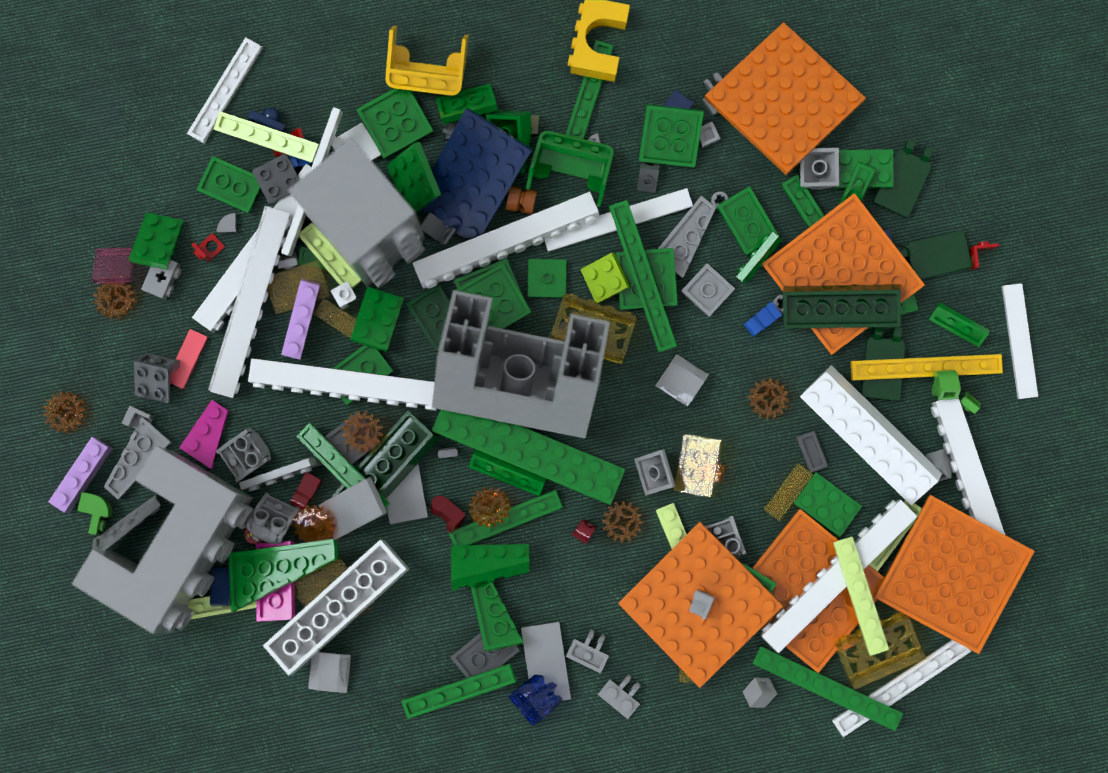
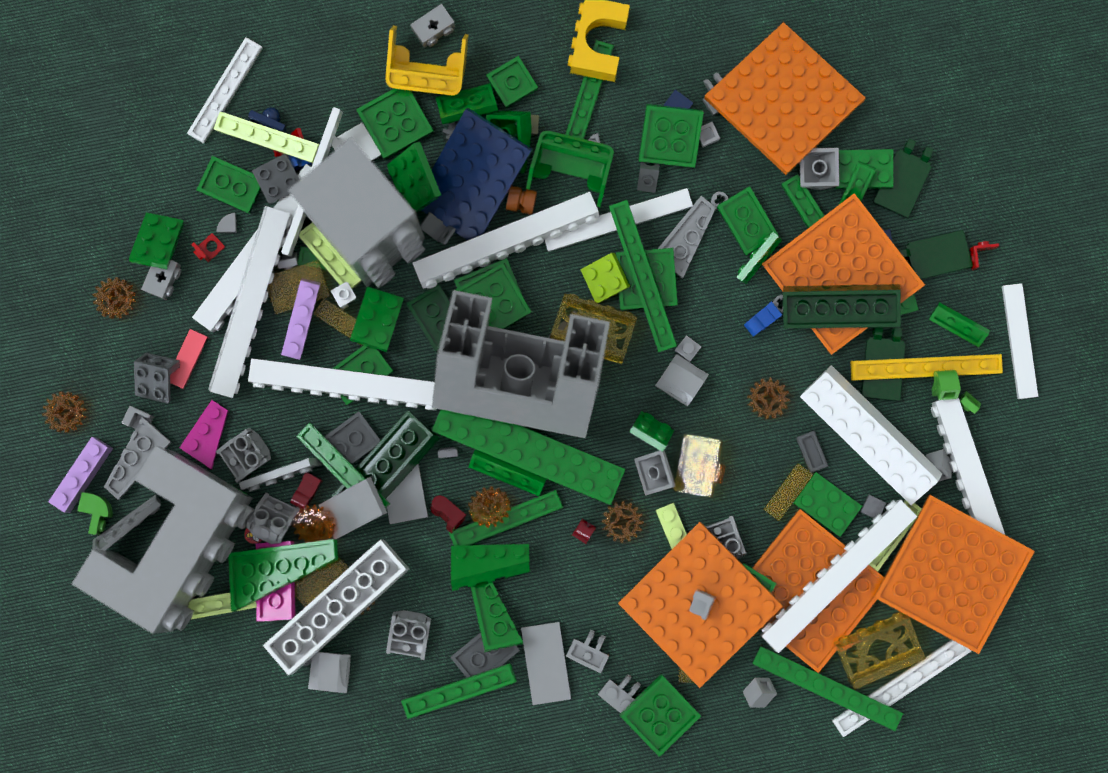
clear pink tile [92,247,134,283] -> none
dark blue tile [210,567,231,607] -> none
clear orange gear [341,411,384,452] -> none
clear blue plate [508,675,563,726] -> none
green plate [528,259,566,298] -> none
light grey plate [681,263,735,317] -> none
yellowish green plate [833,537,889,656] -> none
none -> light grey slope [386,610,431,660]
none -> light grey brick [410,4,455,48]
none -> green plate [486,56,538,108]
none -> green plate [619,674,701,757]
none -> green plate [630,411,674,452]
none -> light grey plate [674,335,701,362]
none -> flat silver tile [860,495,886,519]

